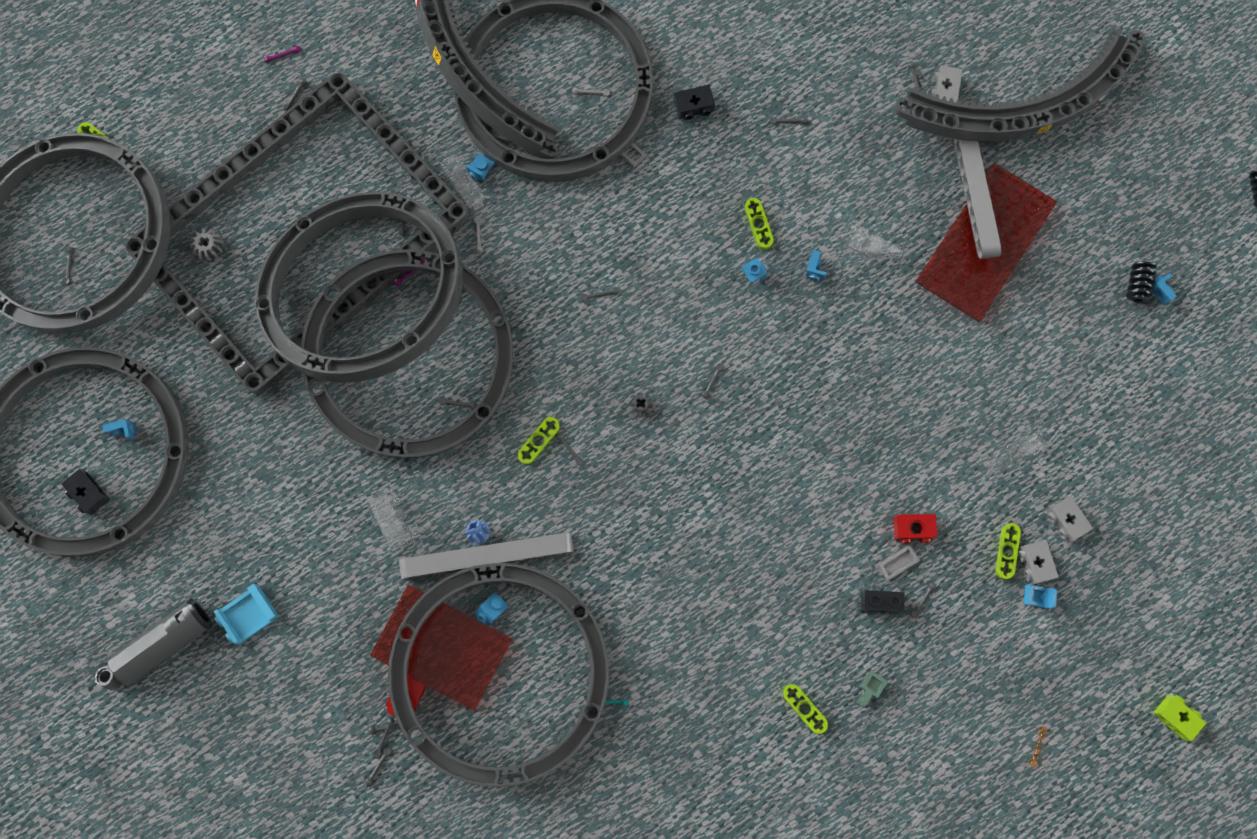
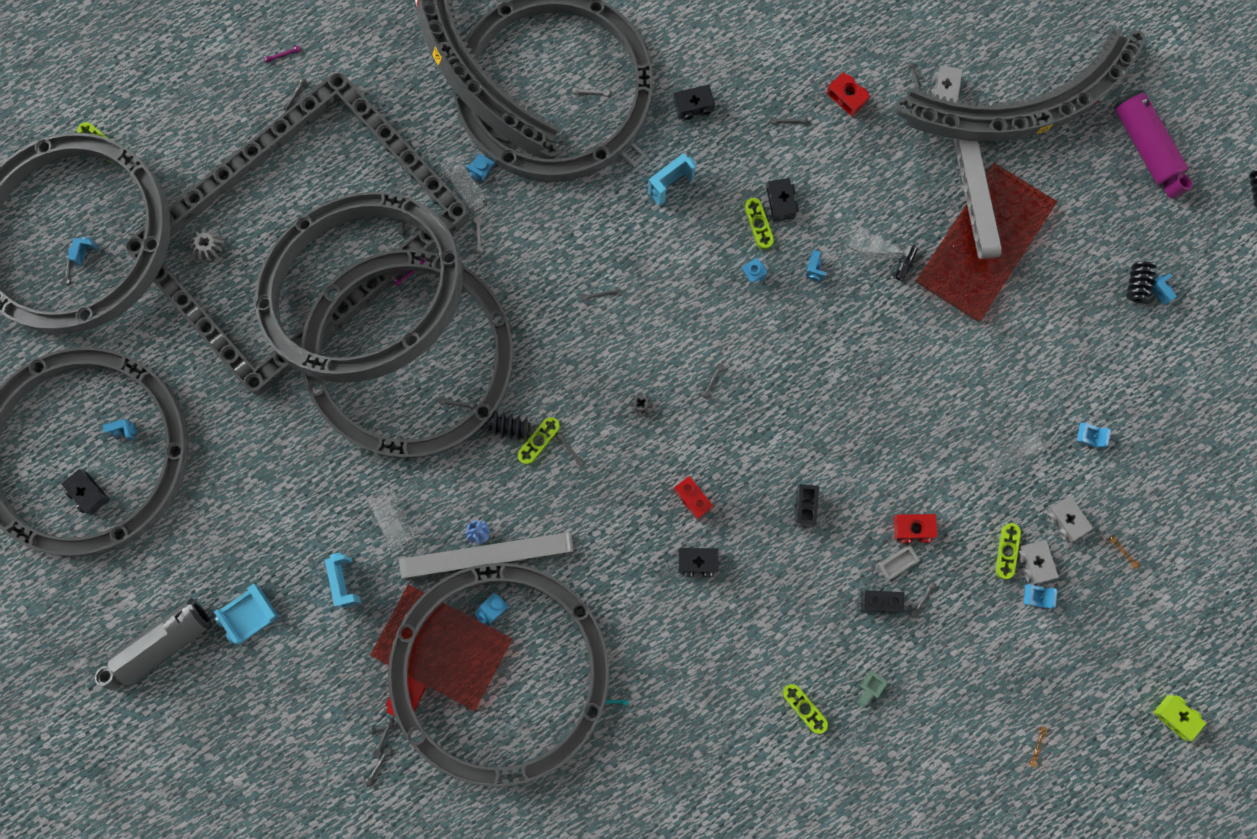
none -> dark azure bracket [68,237,99,266]
none -> medium azure panel [325,553,362,609]
none -> black piece [489,410,531,441]
none -> medium azure panel [648,153,696,206]
none -> red brick [673,476,713,520]
none -> black brick [678,548,718,577]
none -> black brick [766,178,799,222]
none -> black brick [794,484,819,528]
none -> red brick [826,72,870,117]
none -> black axle [893,244,918,282]
none -> dark azure bracket [1077,422,1111,448]
none -> clear orange hinge [1109,536,1140,569]
none -> magenta piece [1113,89,1192,199]

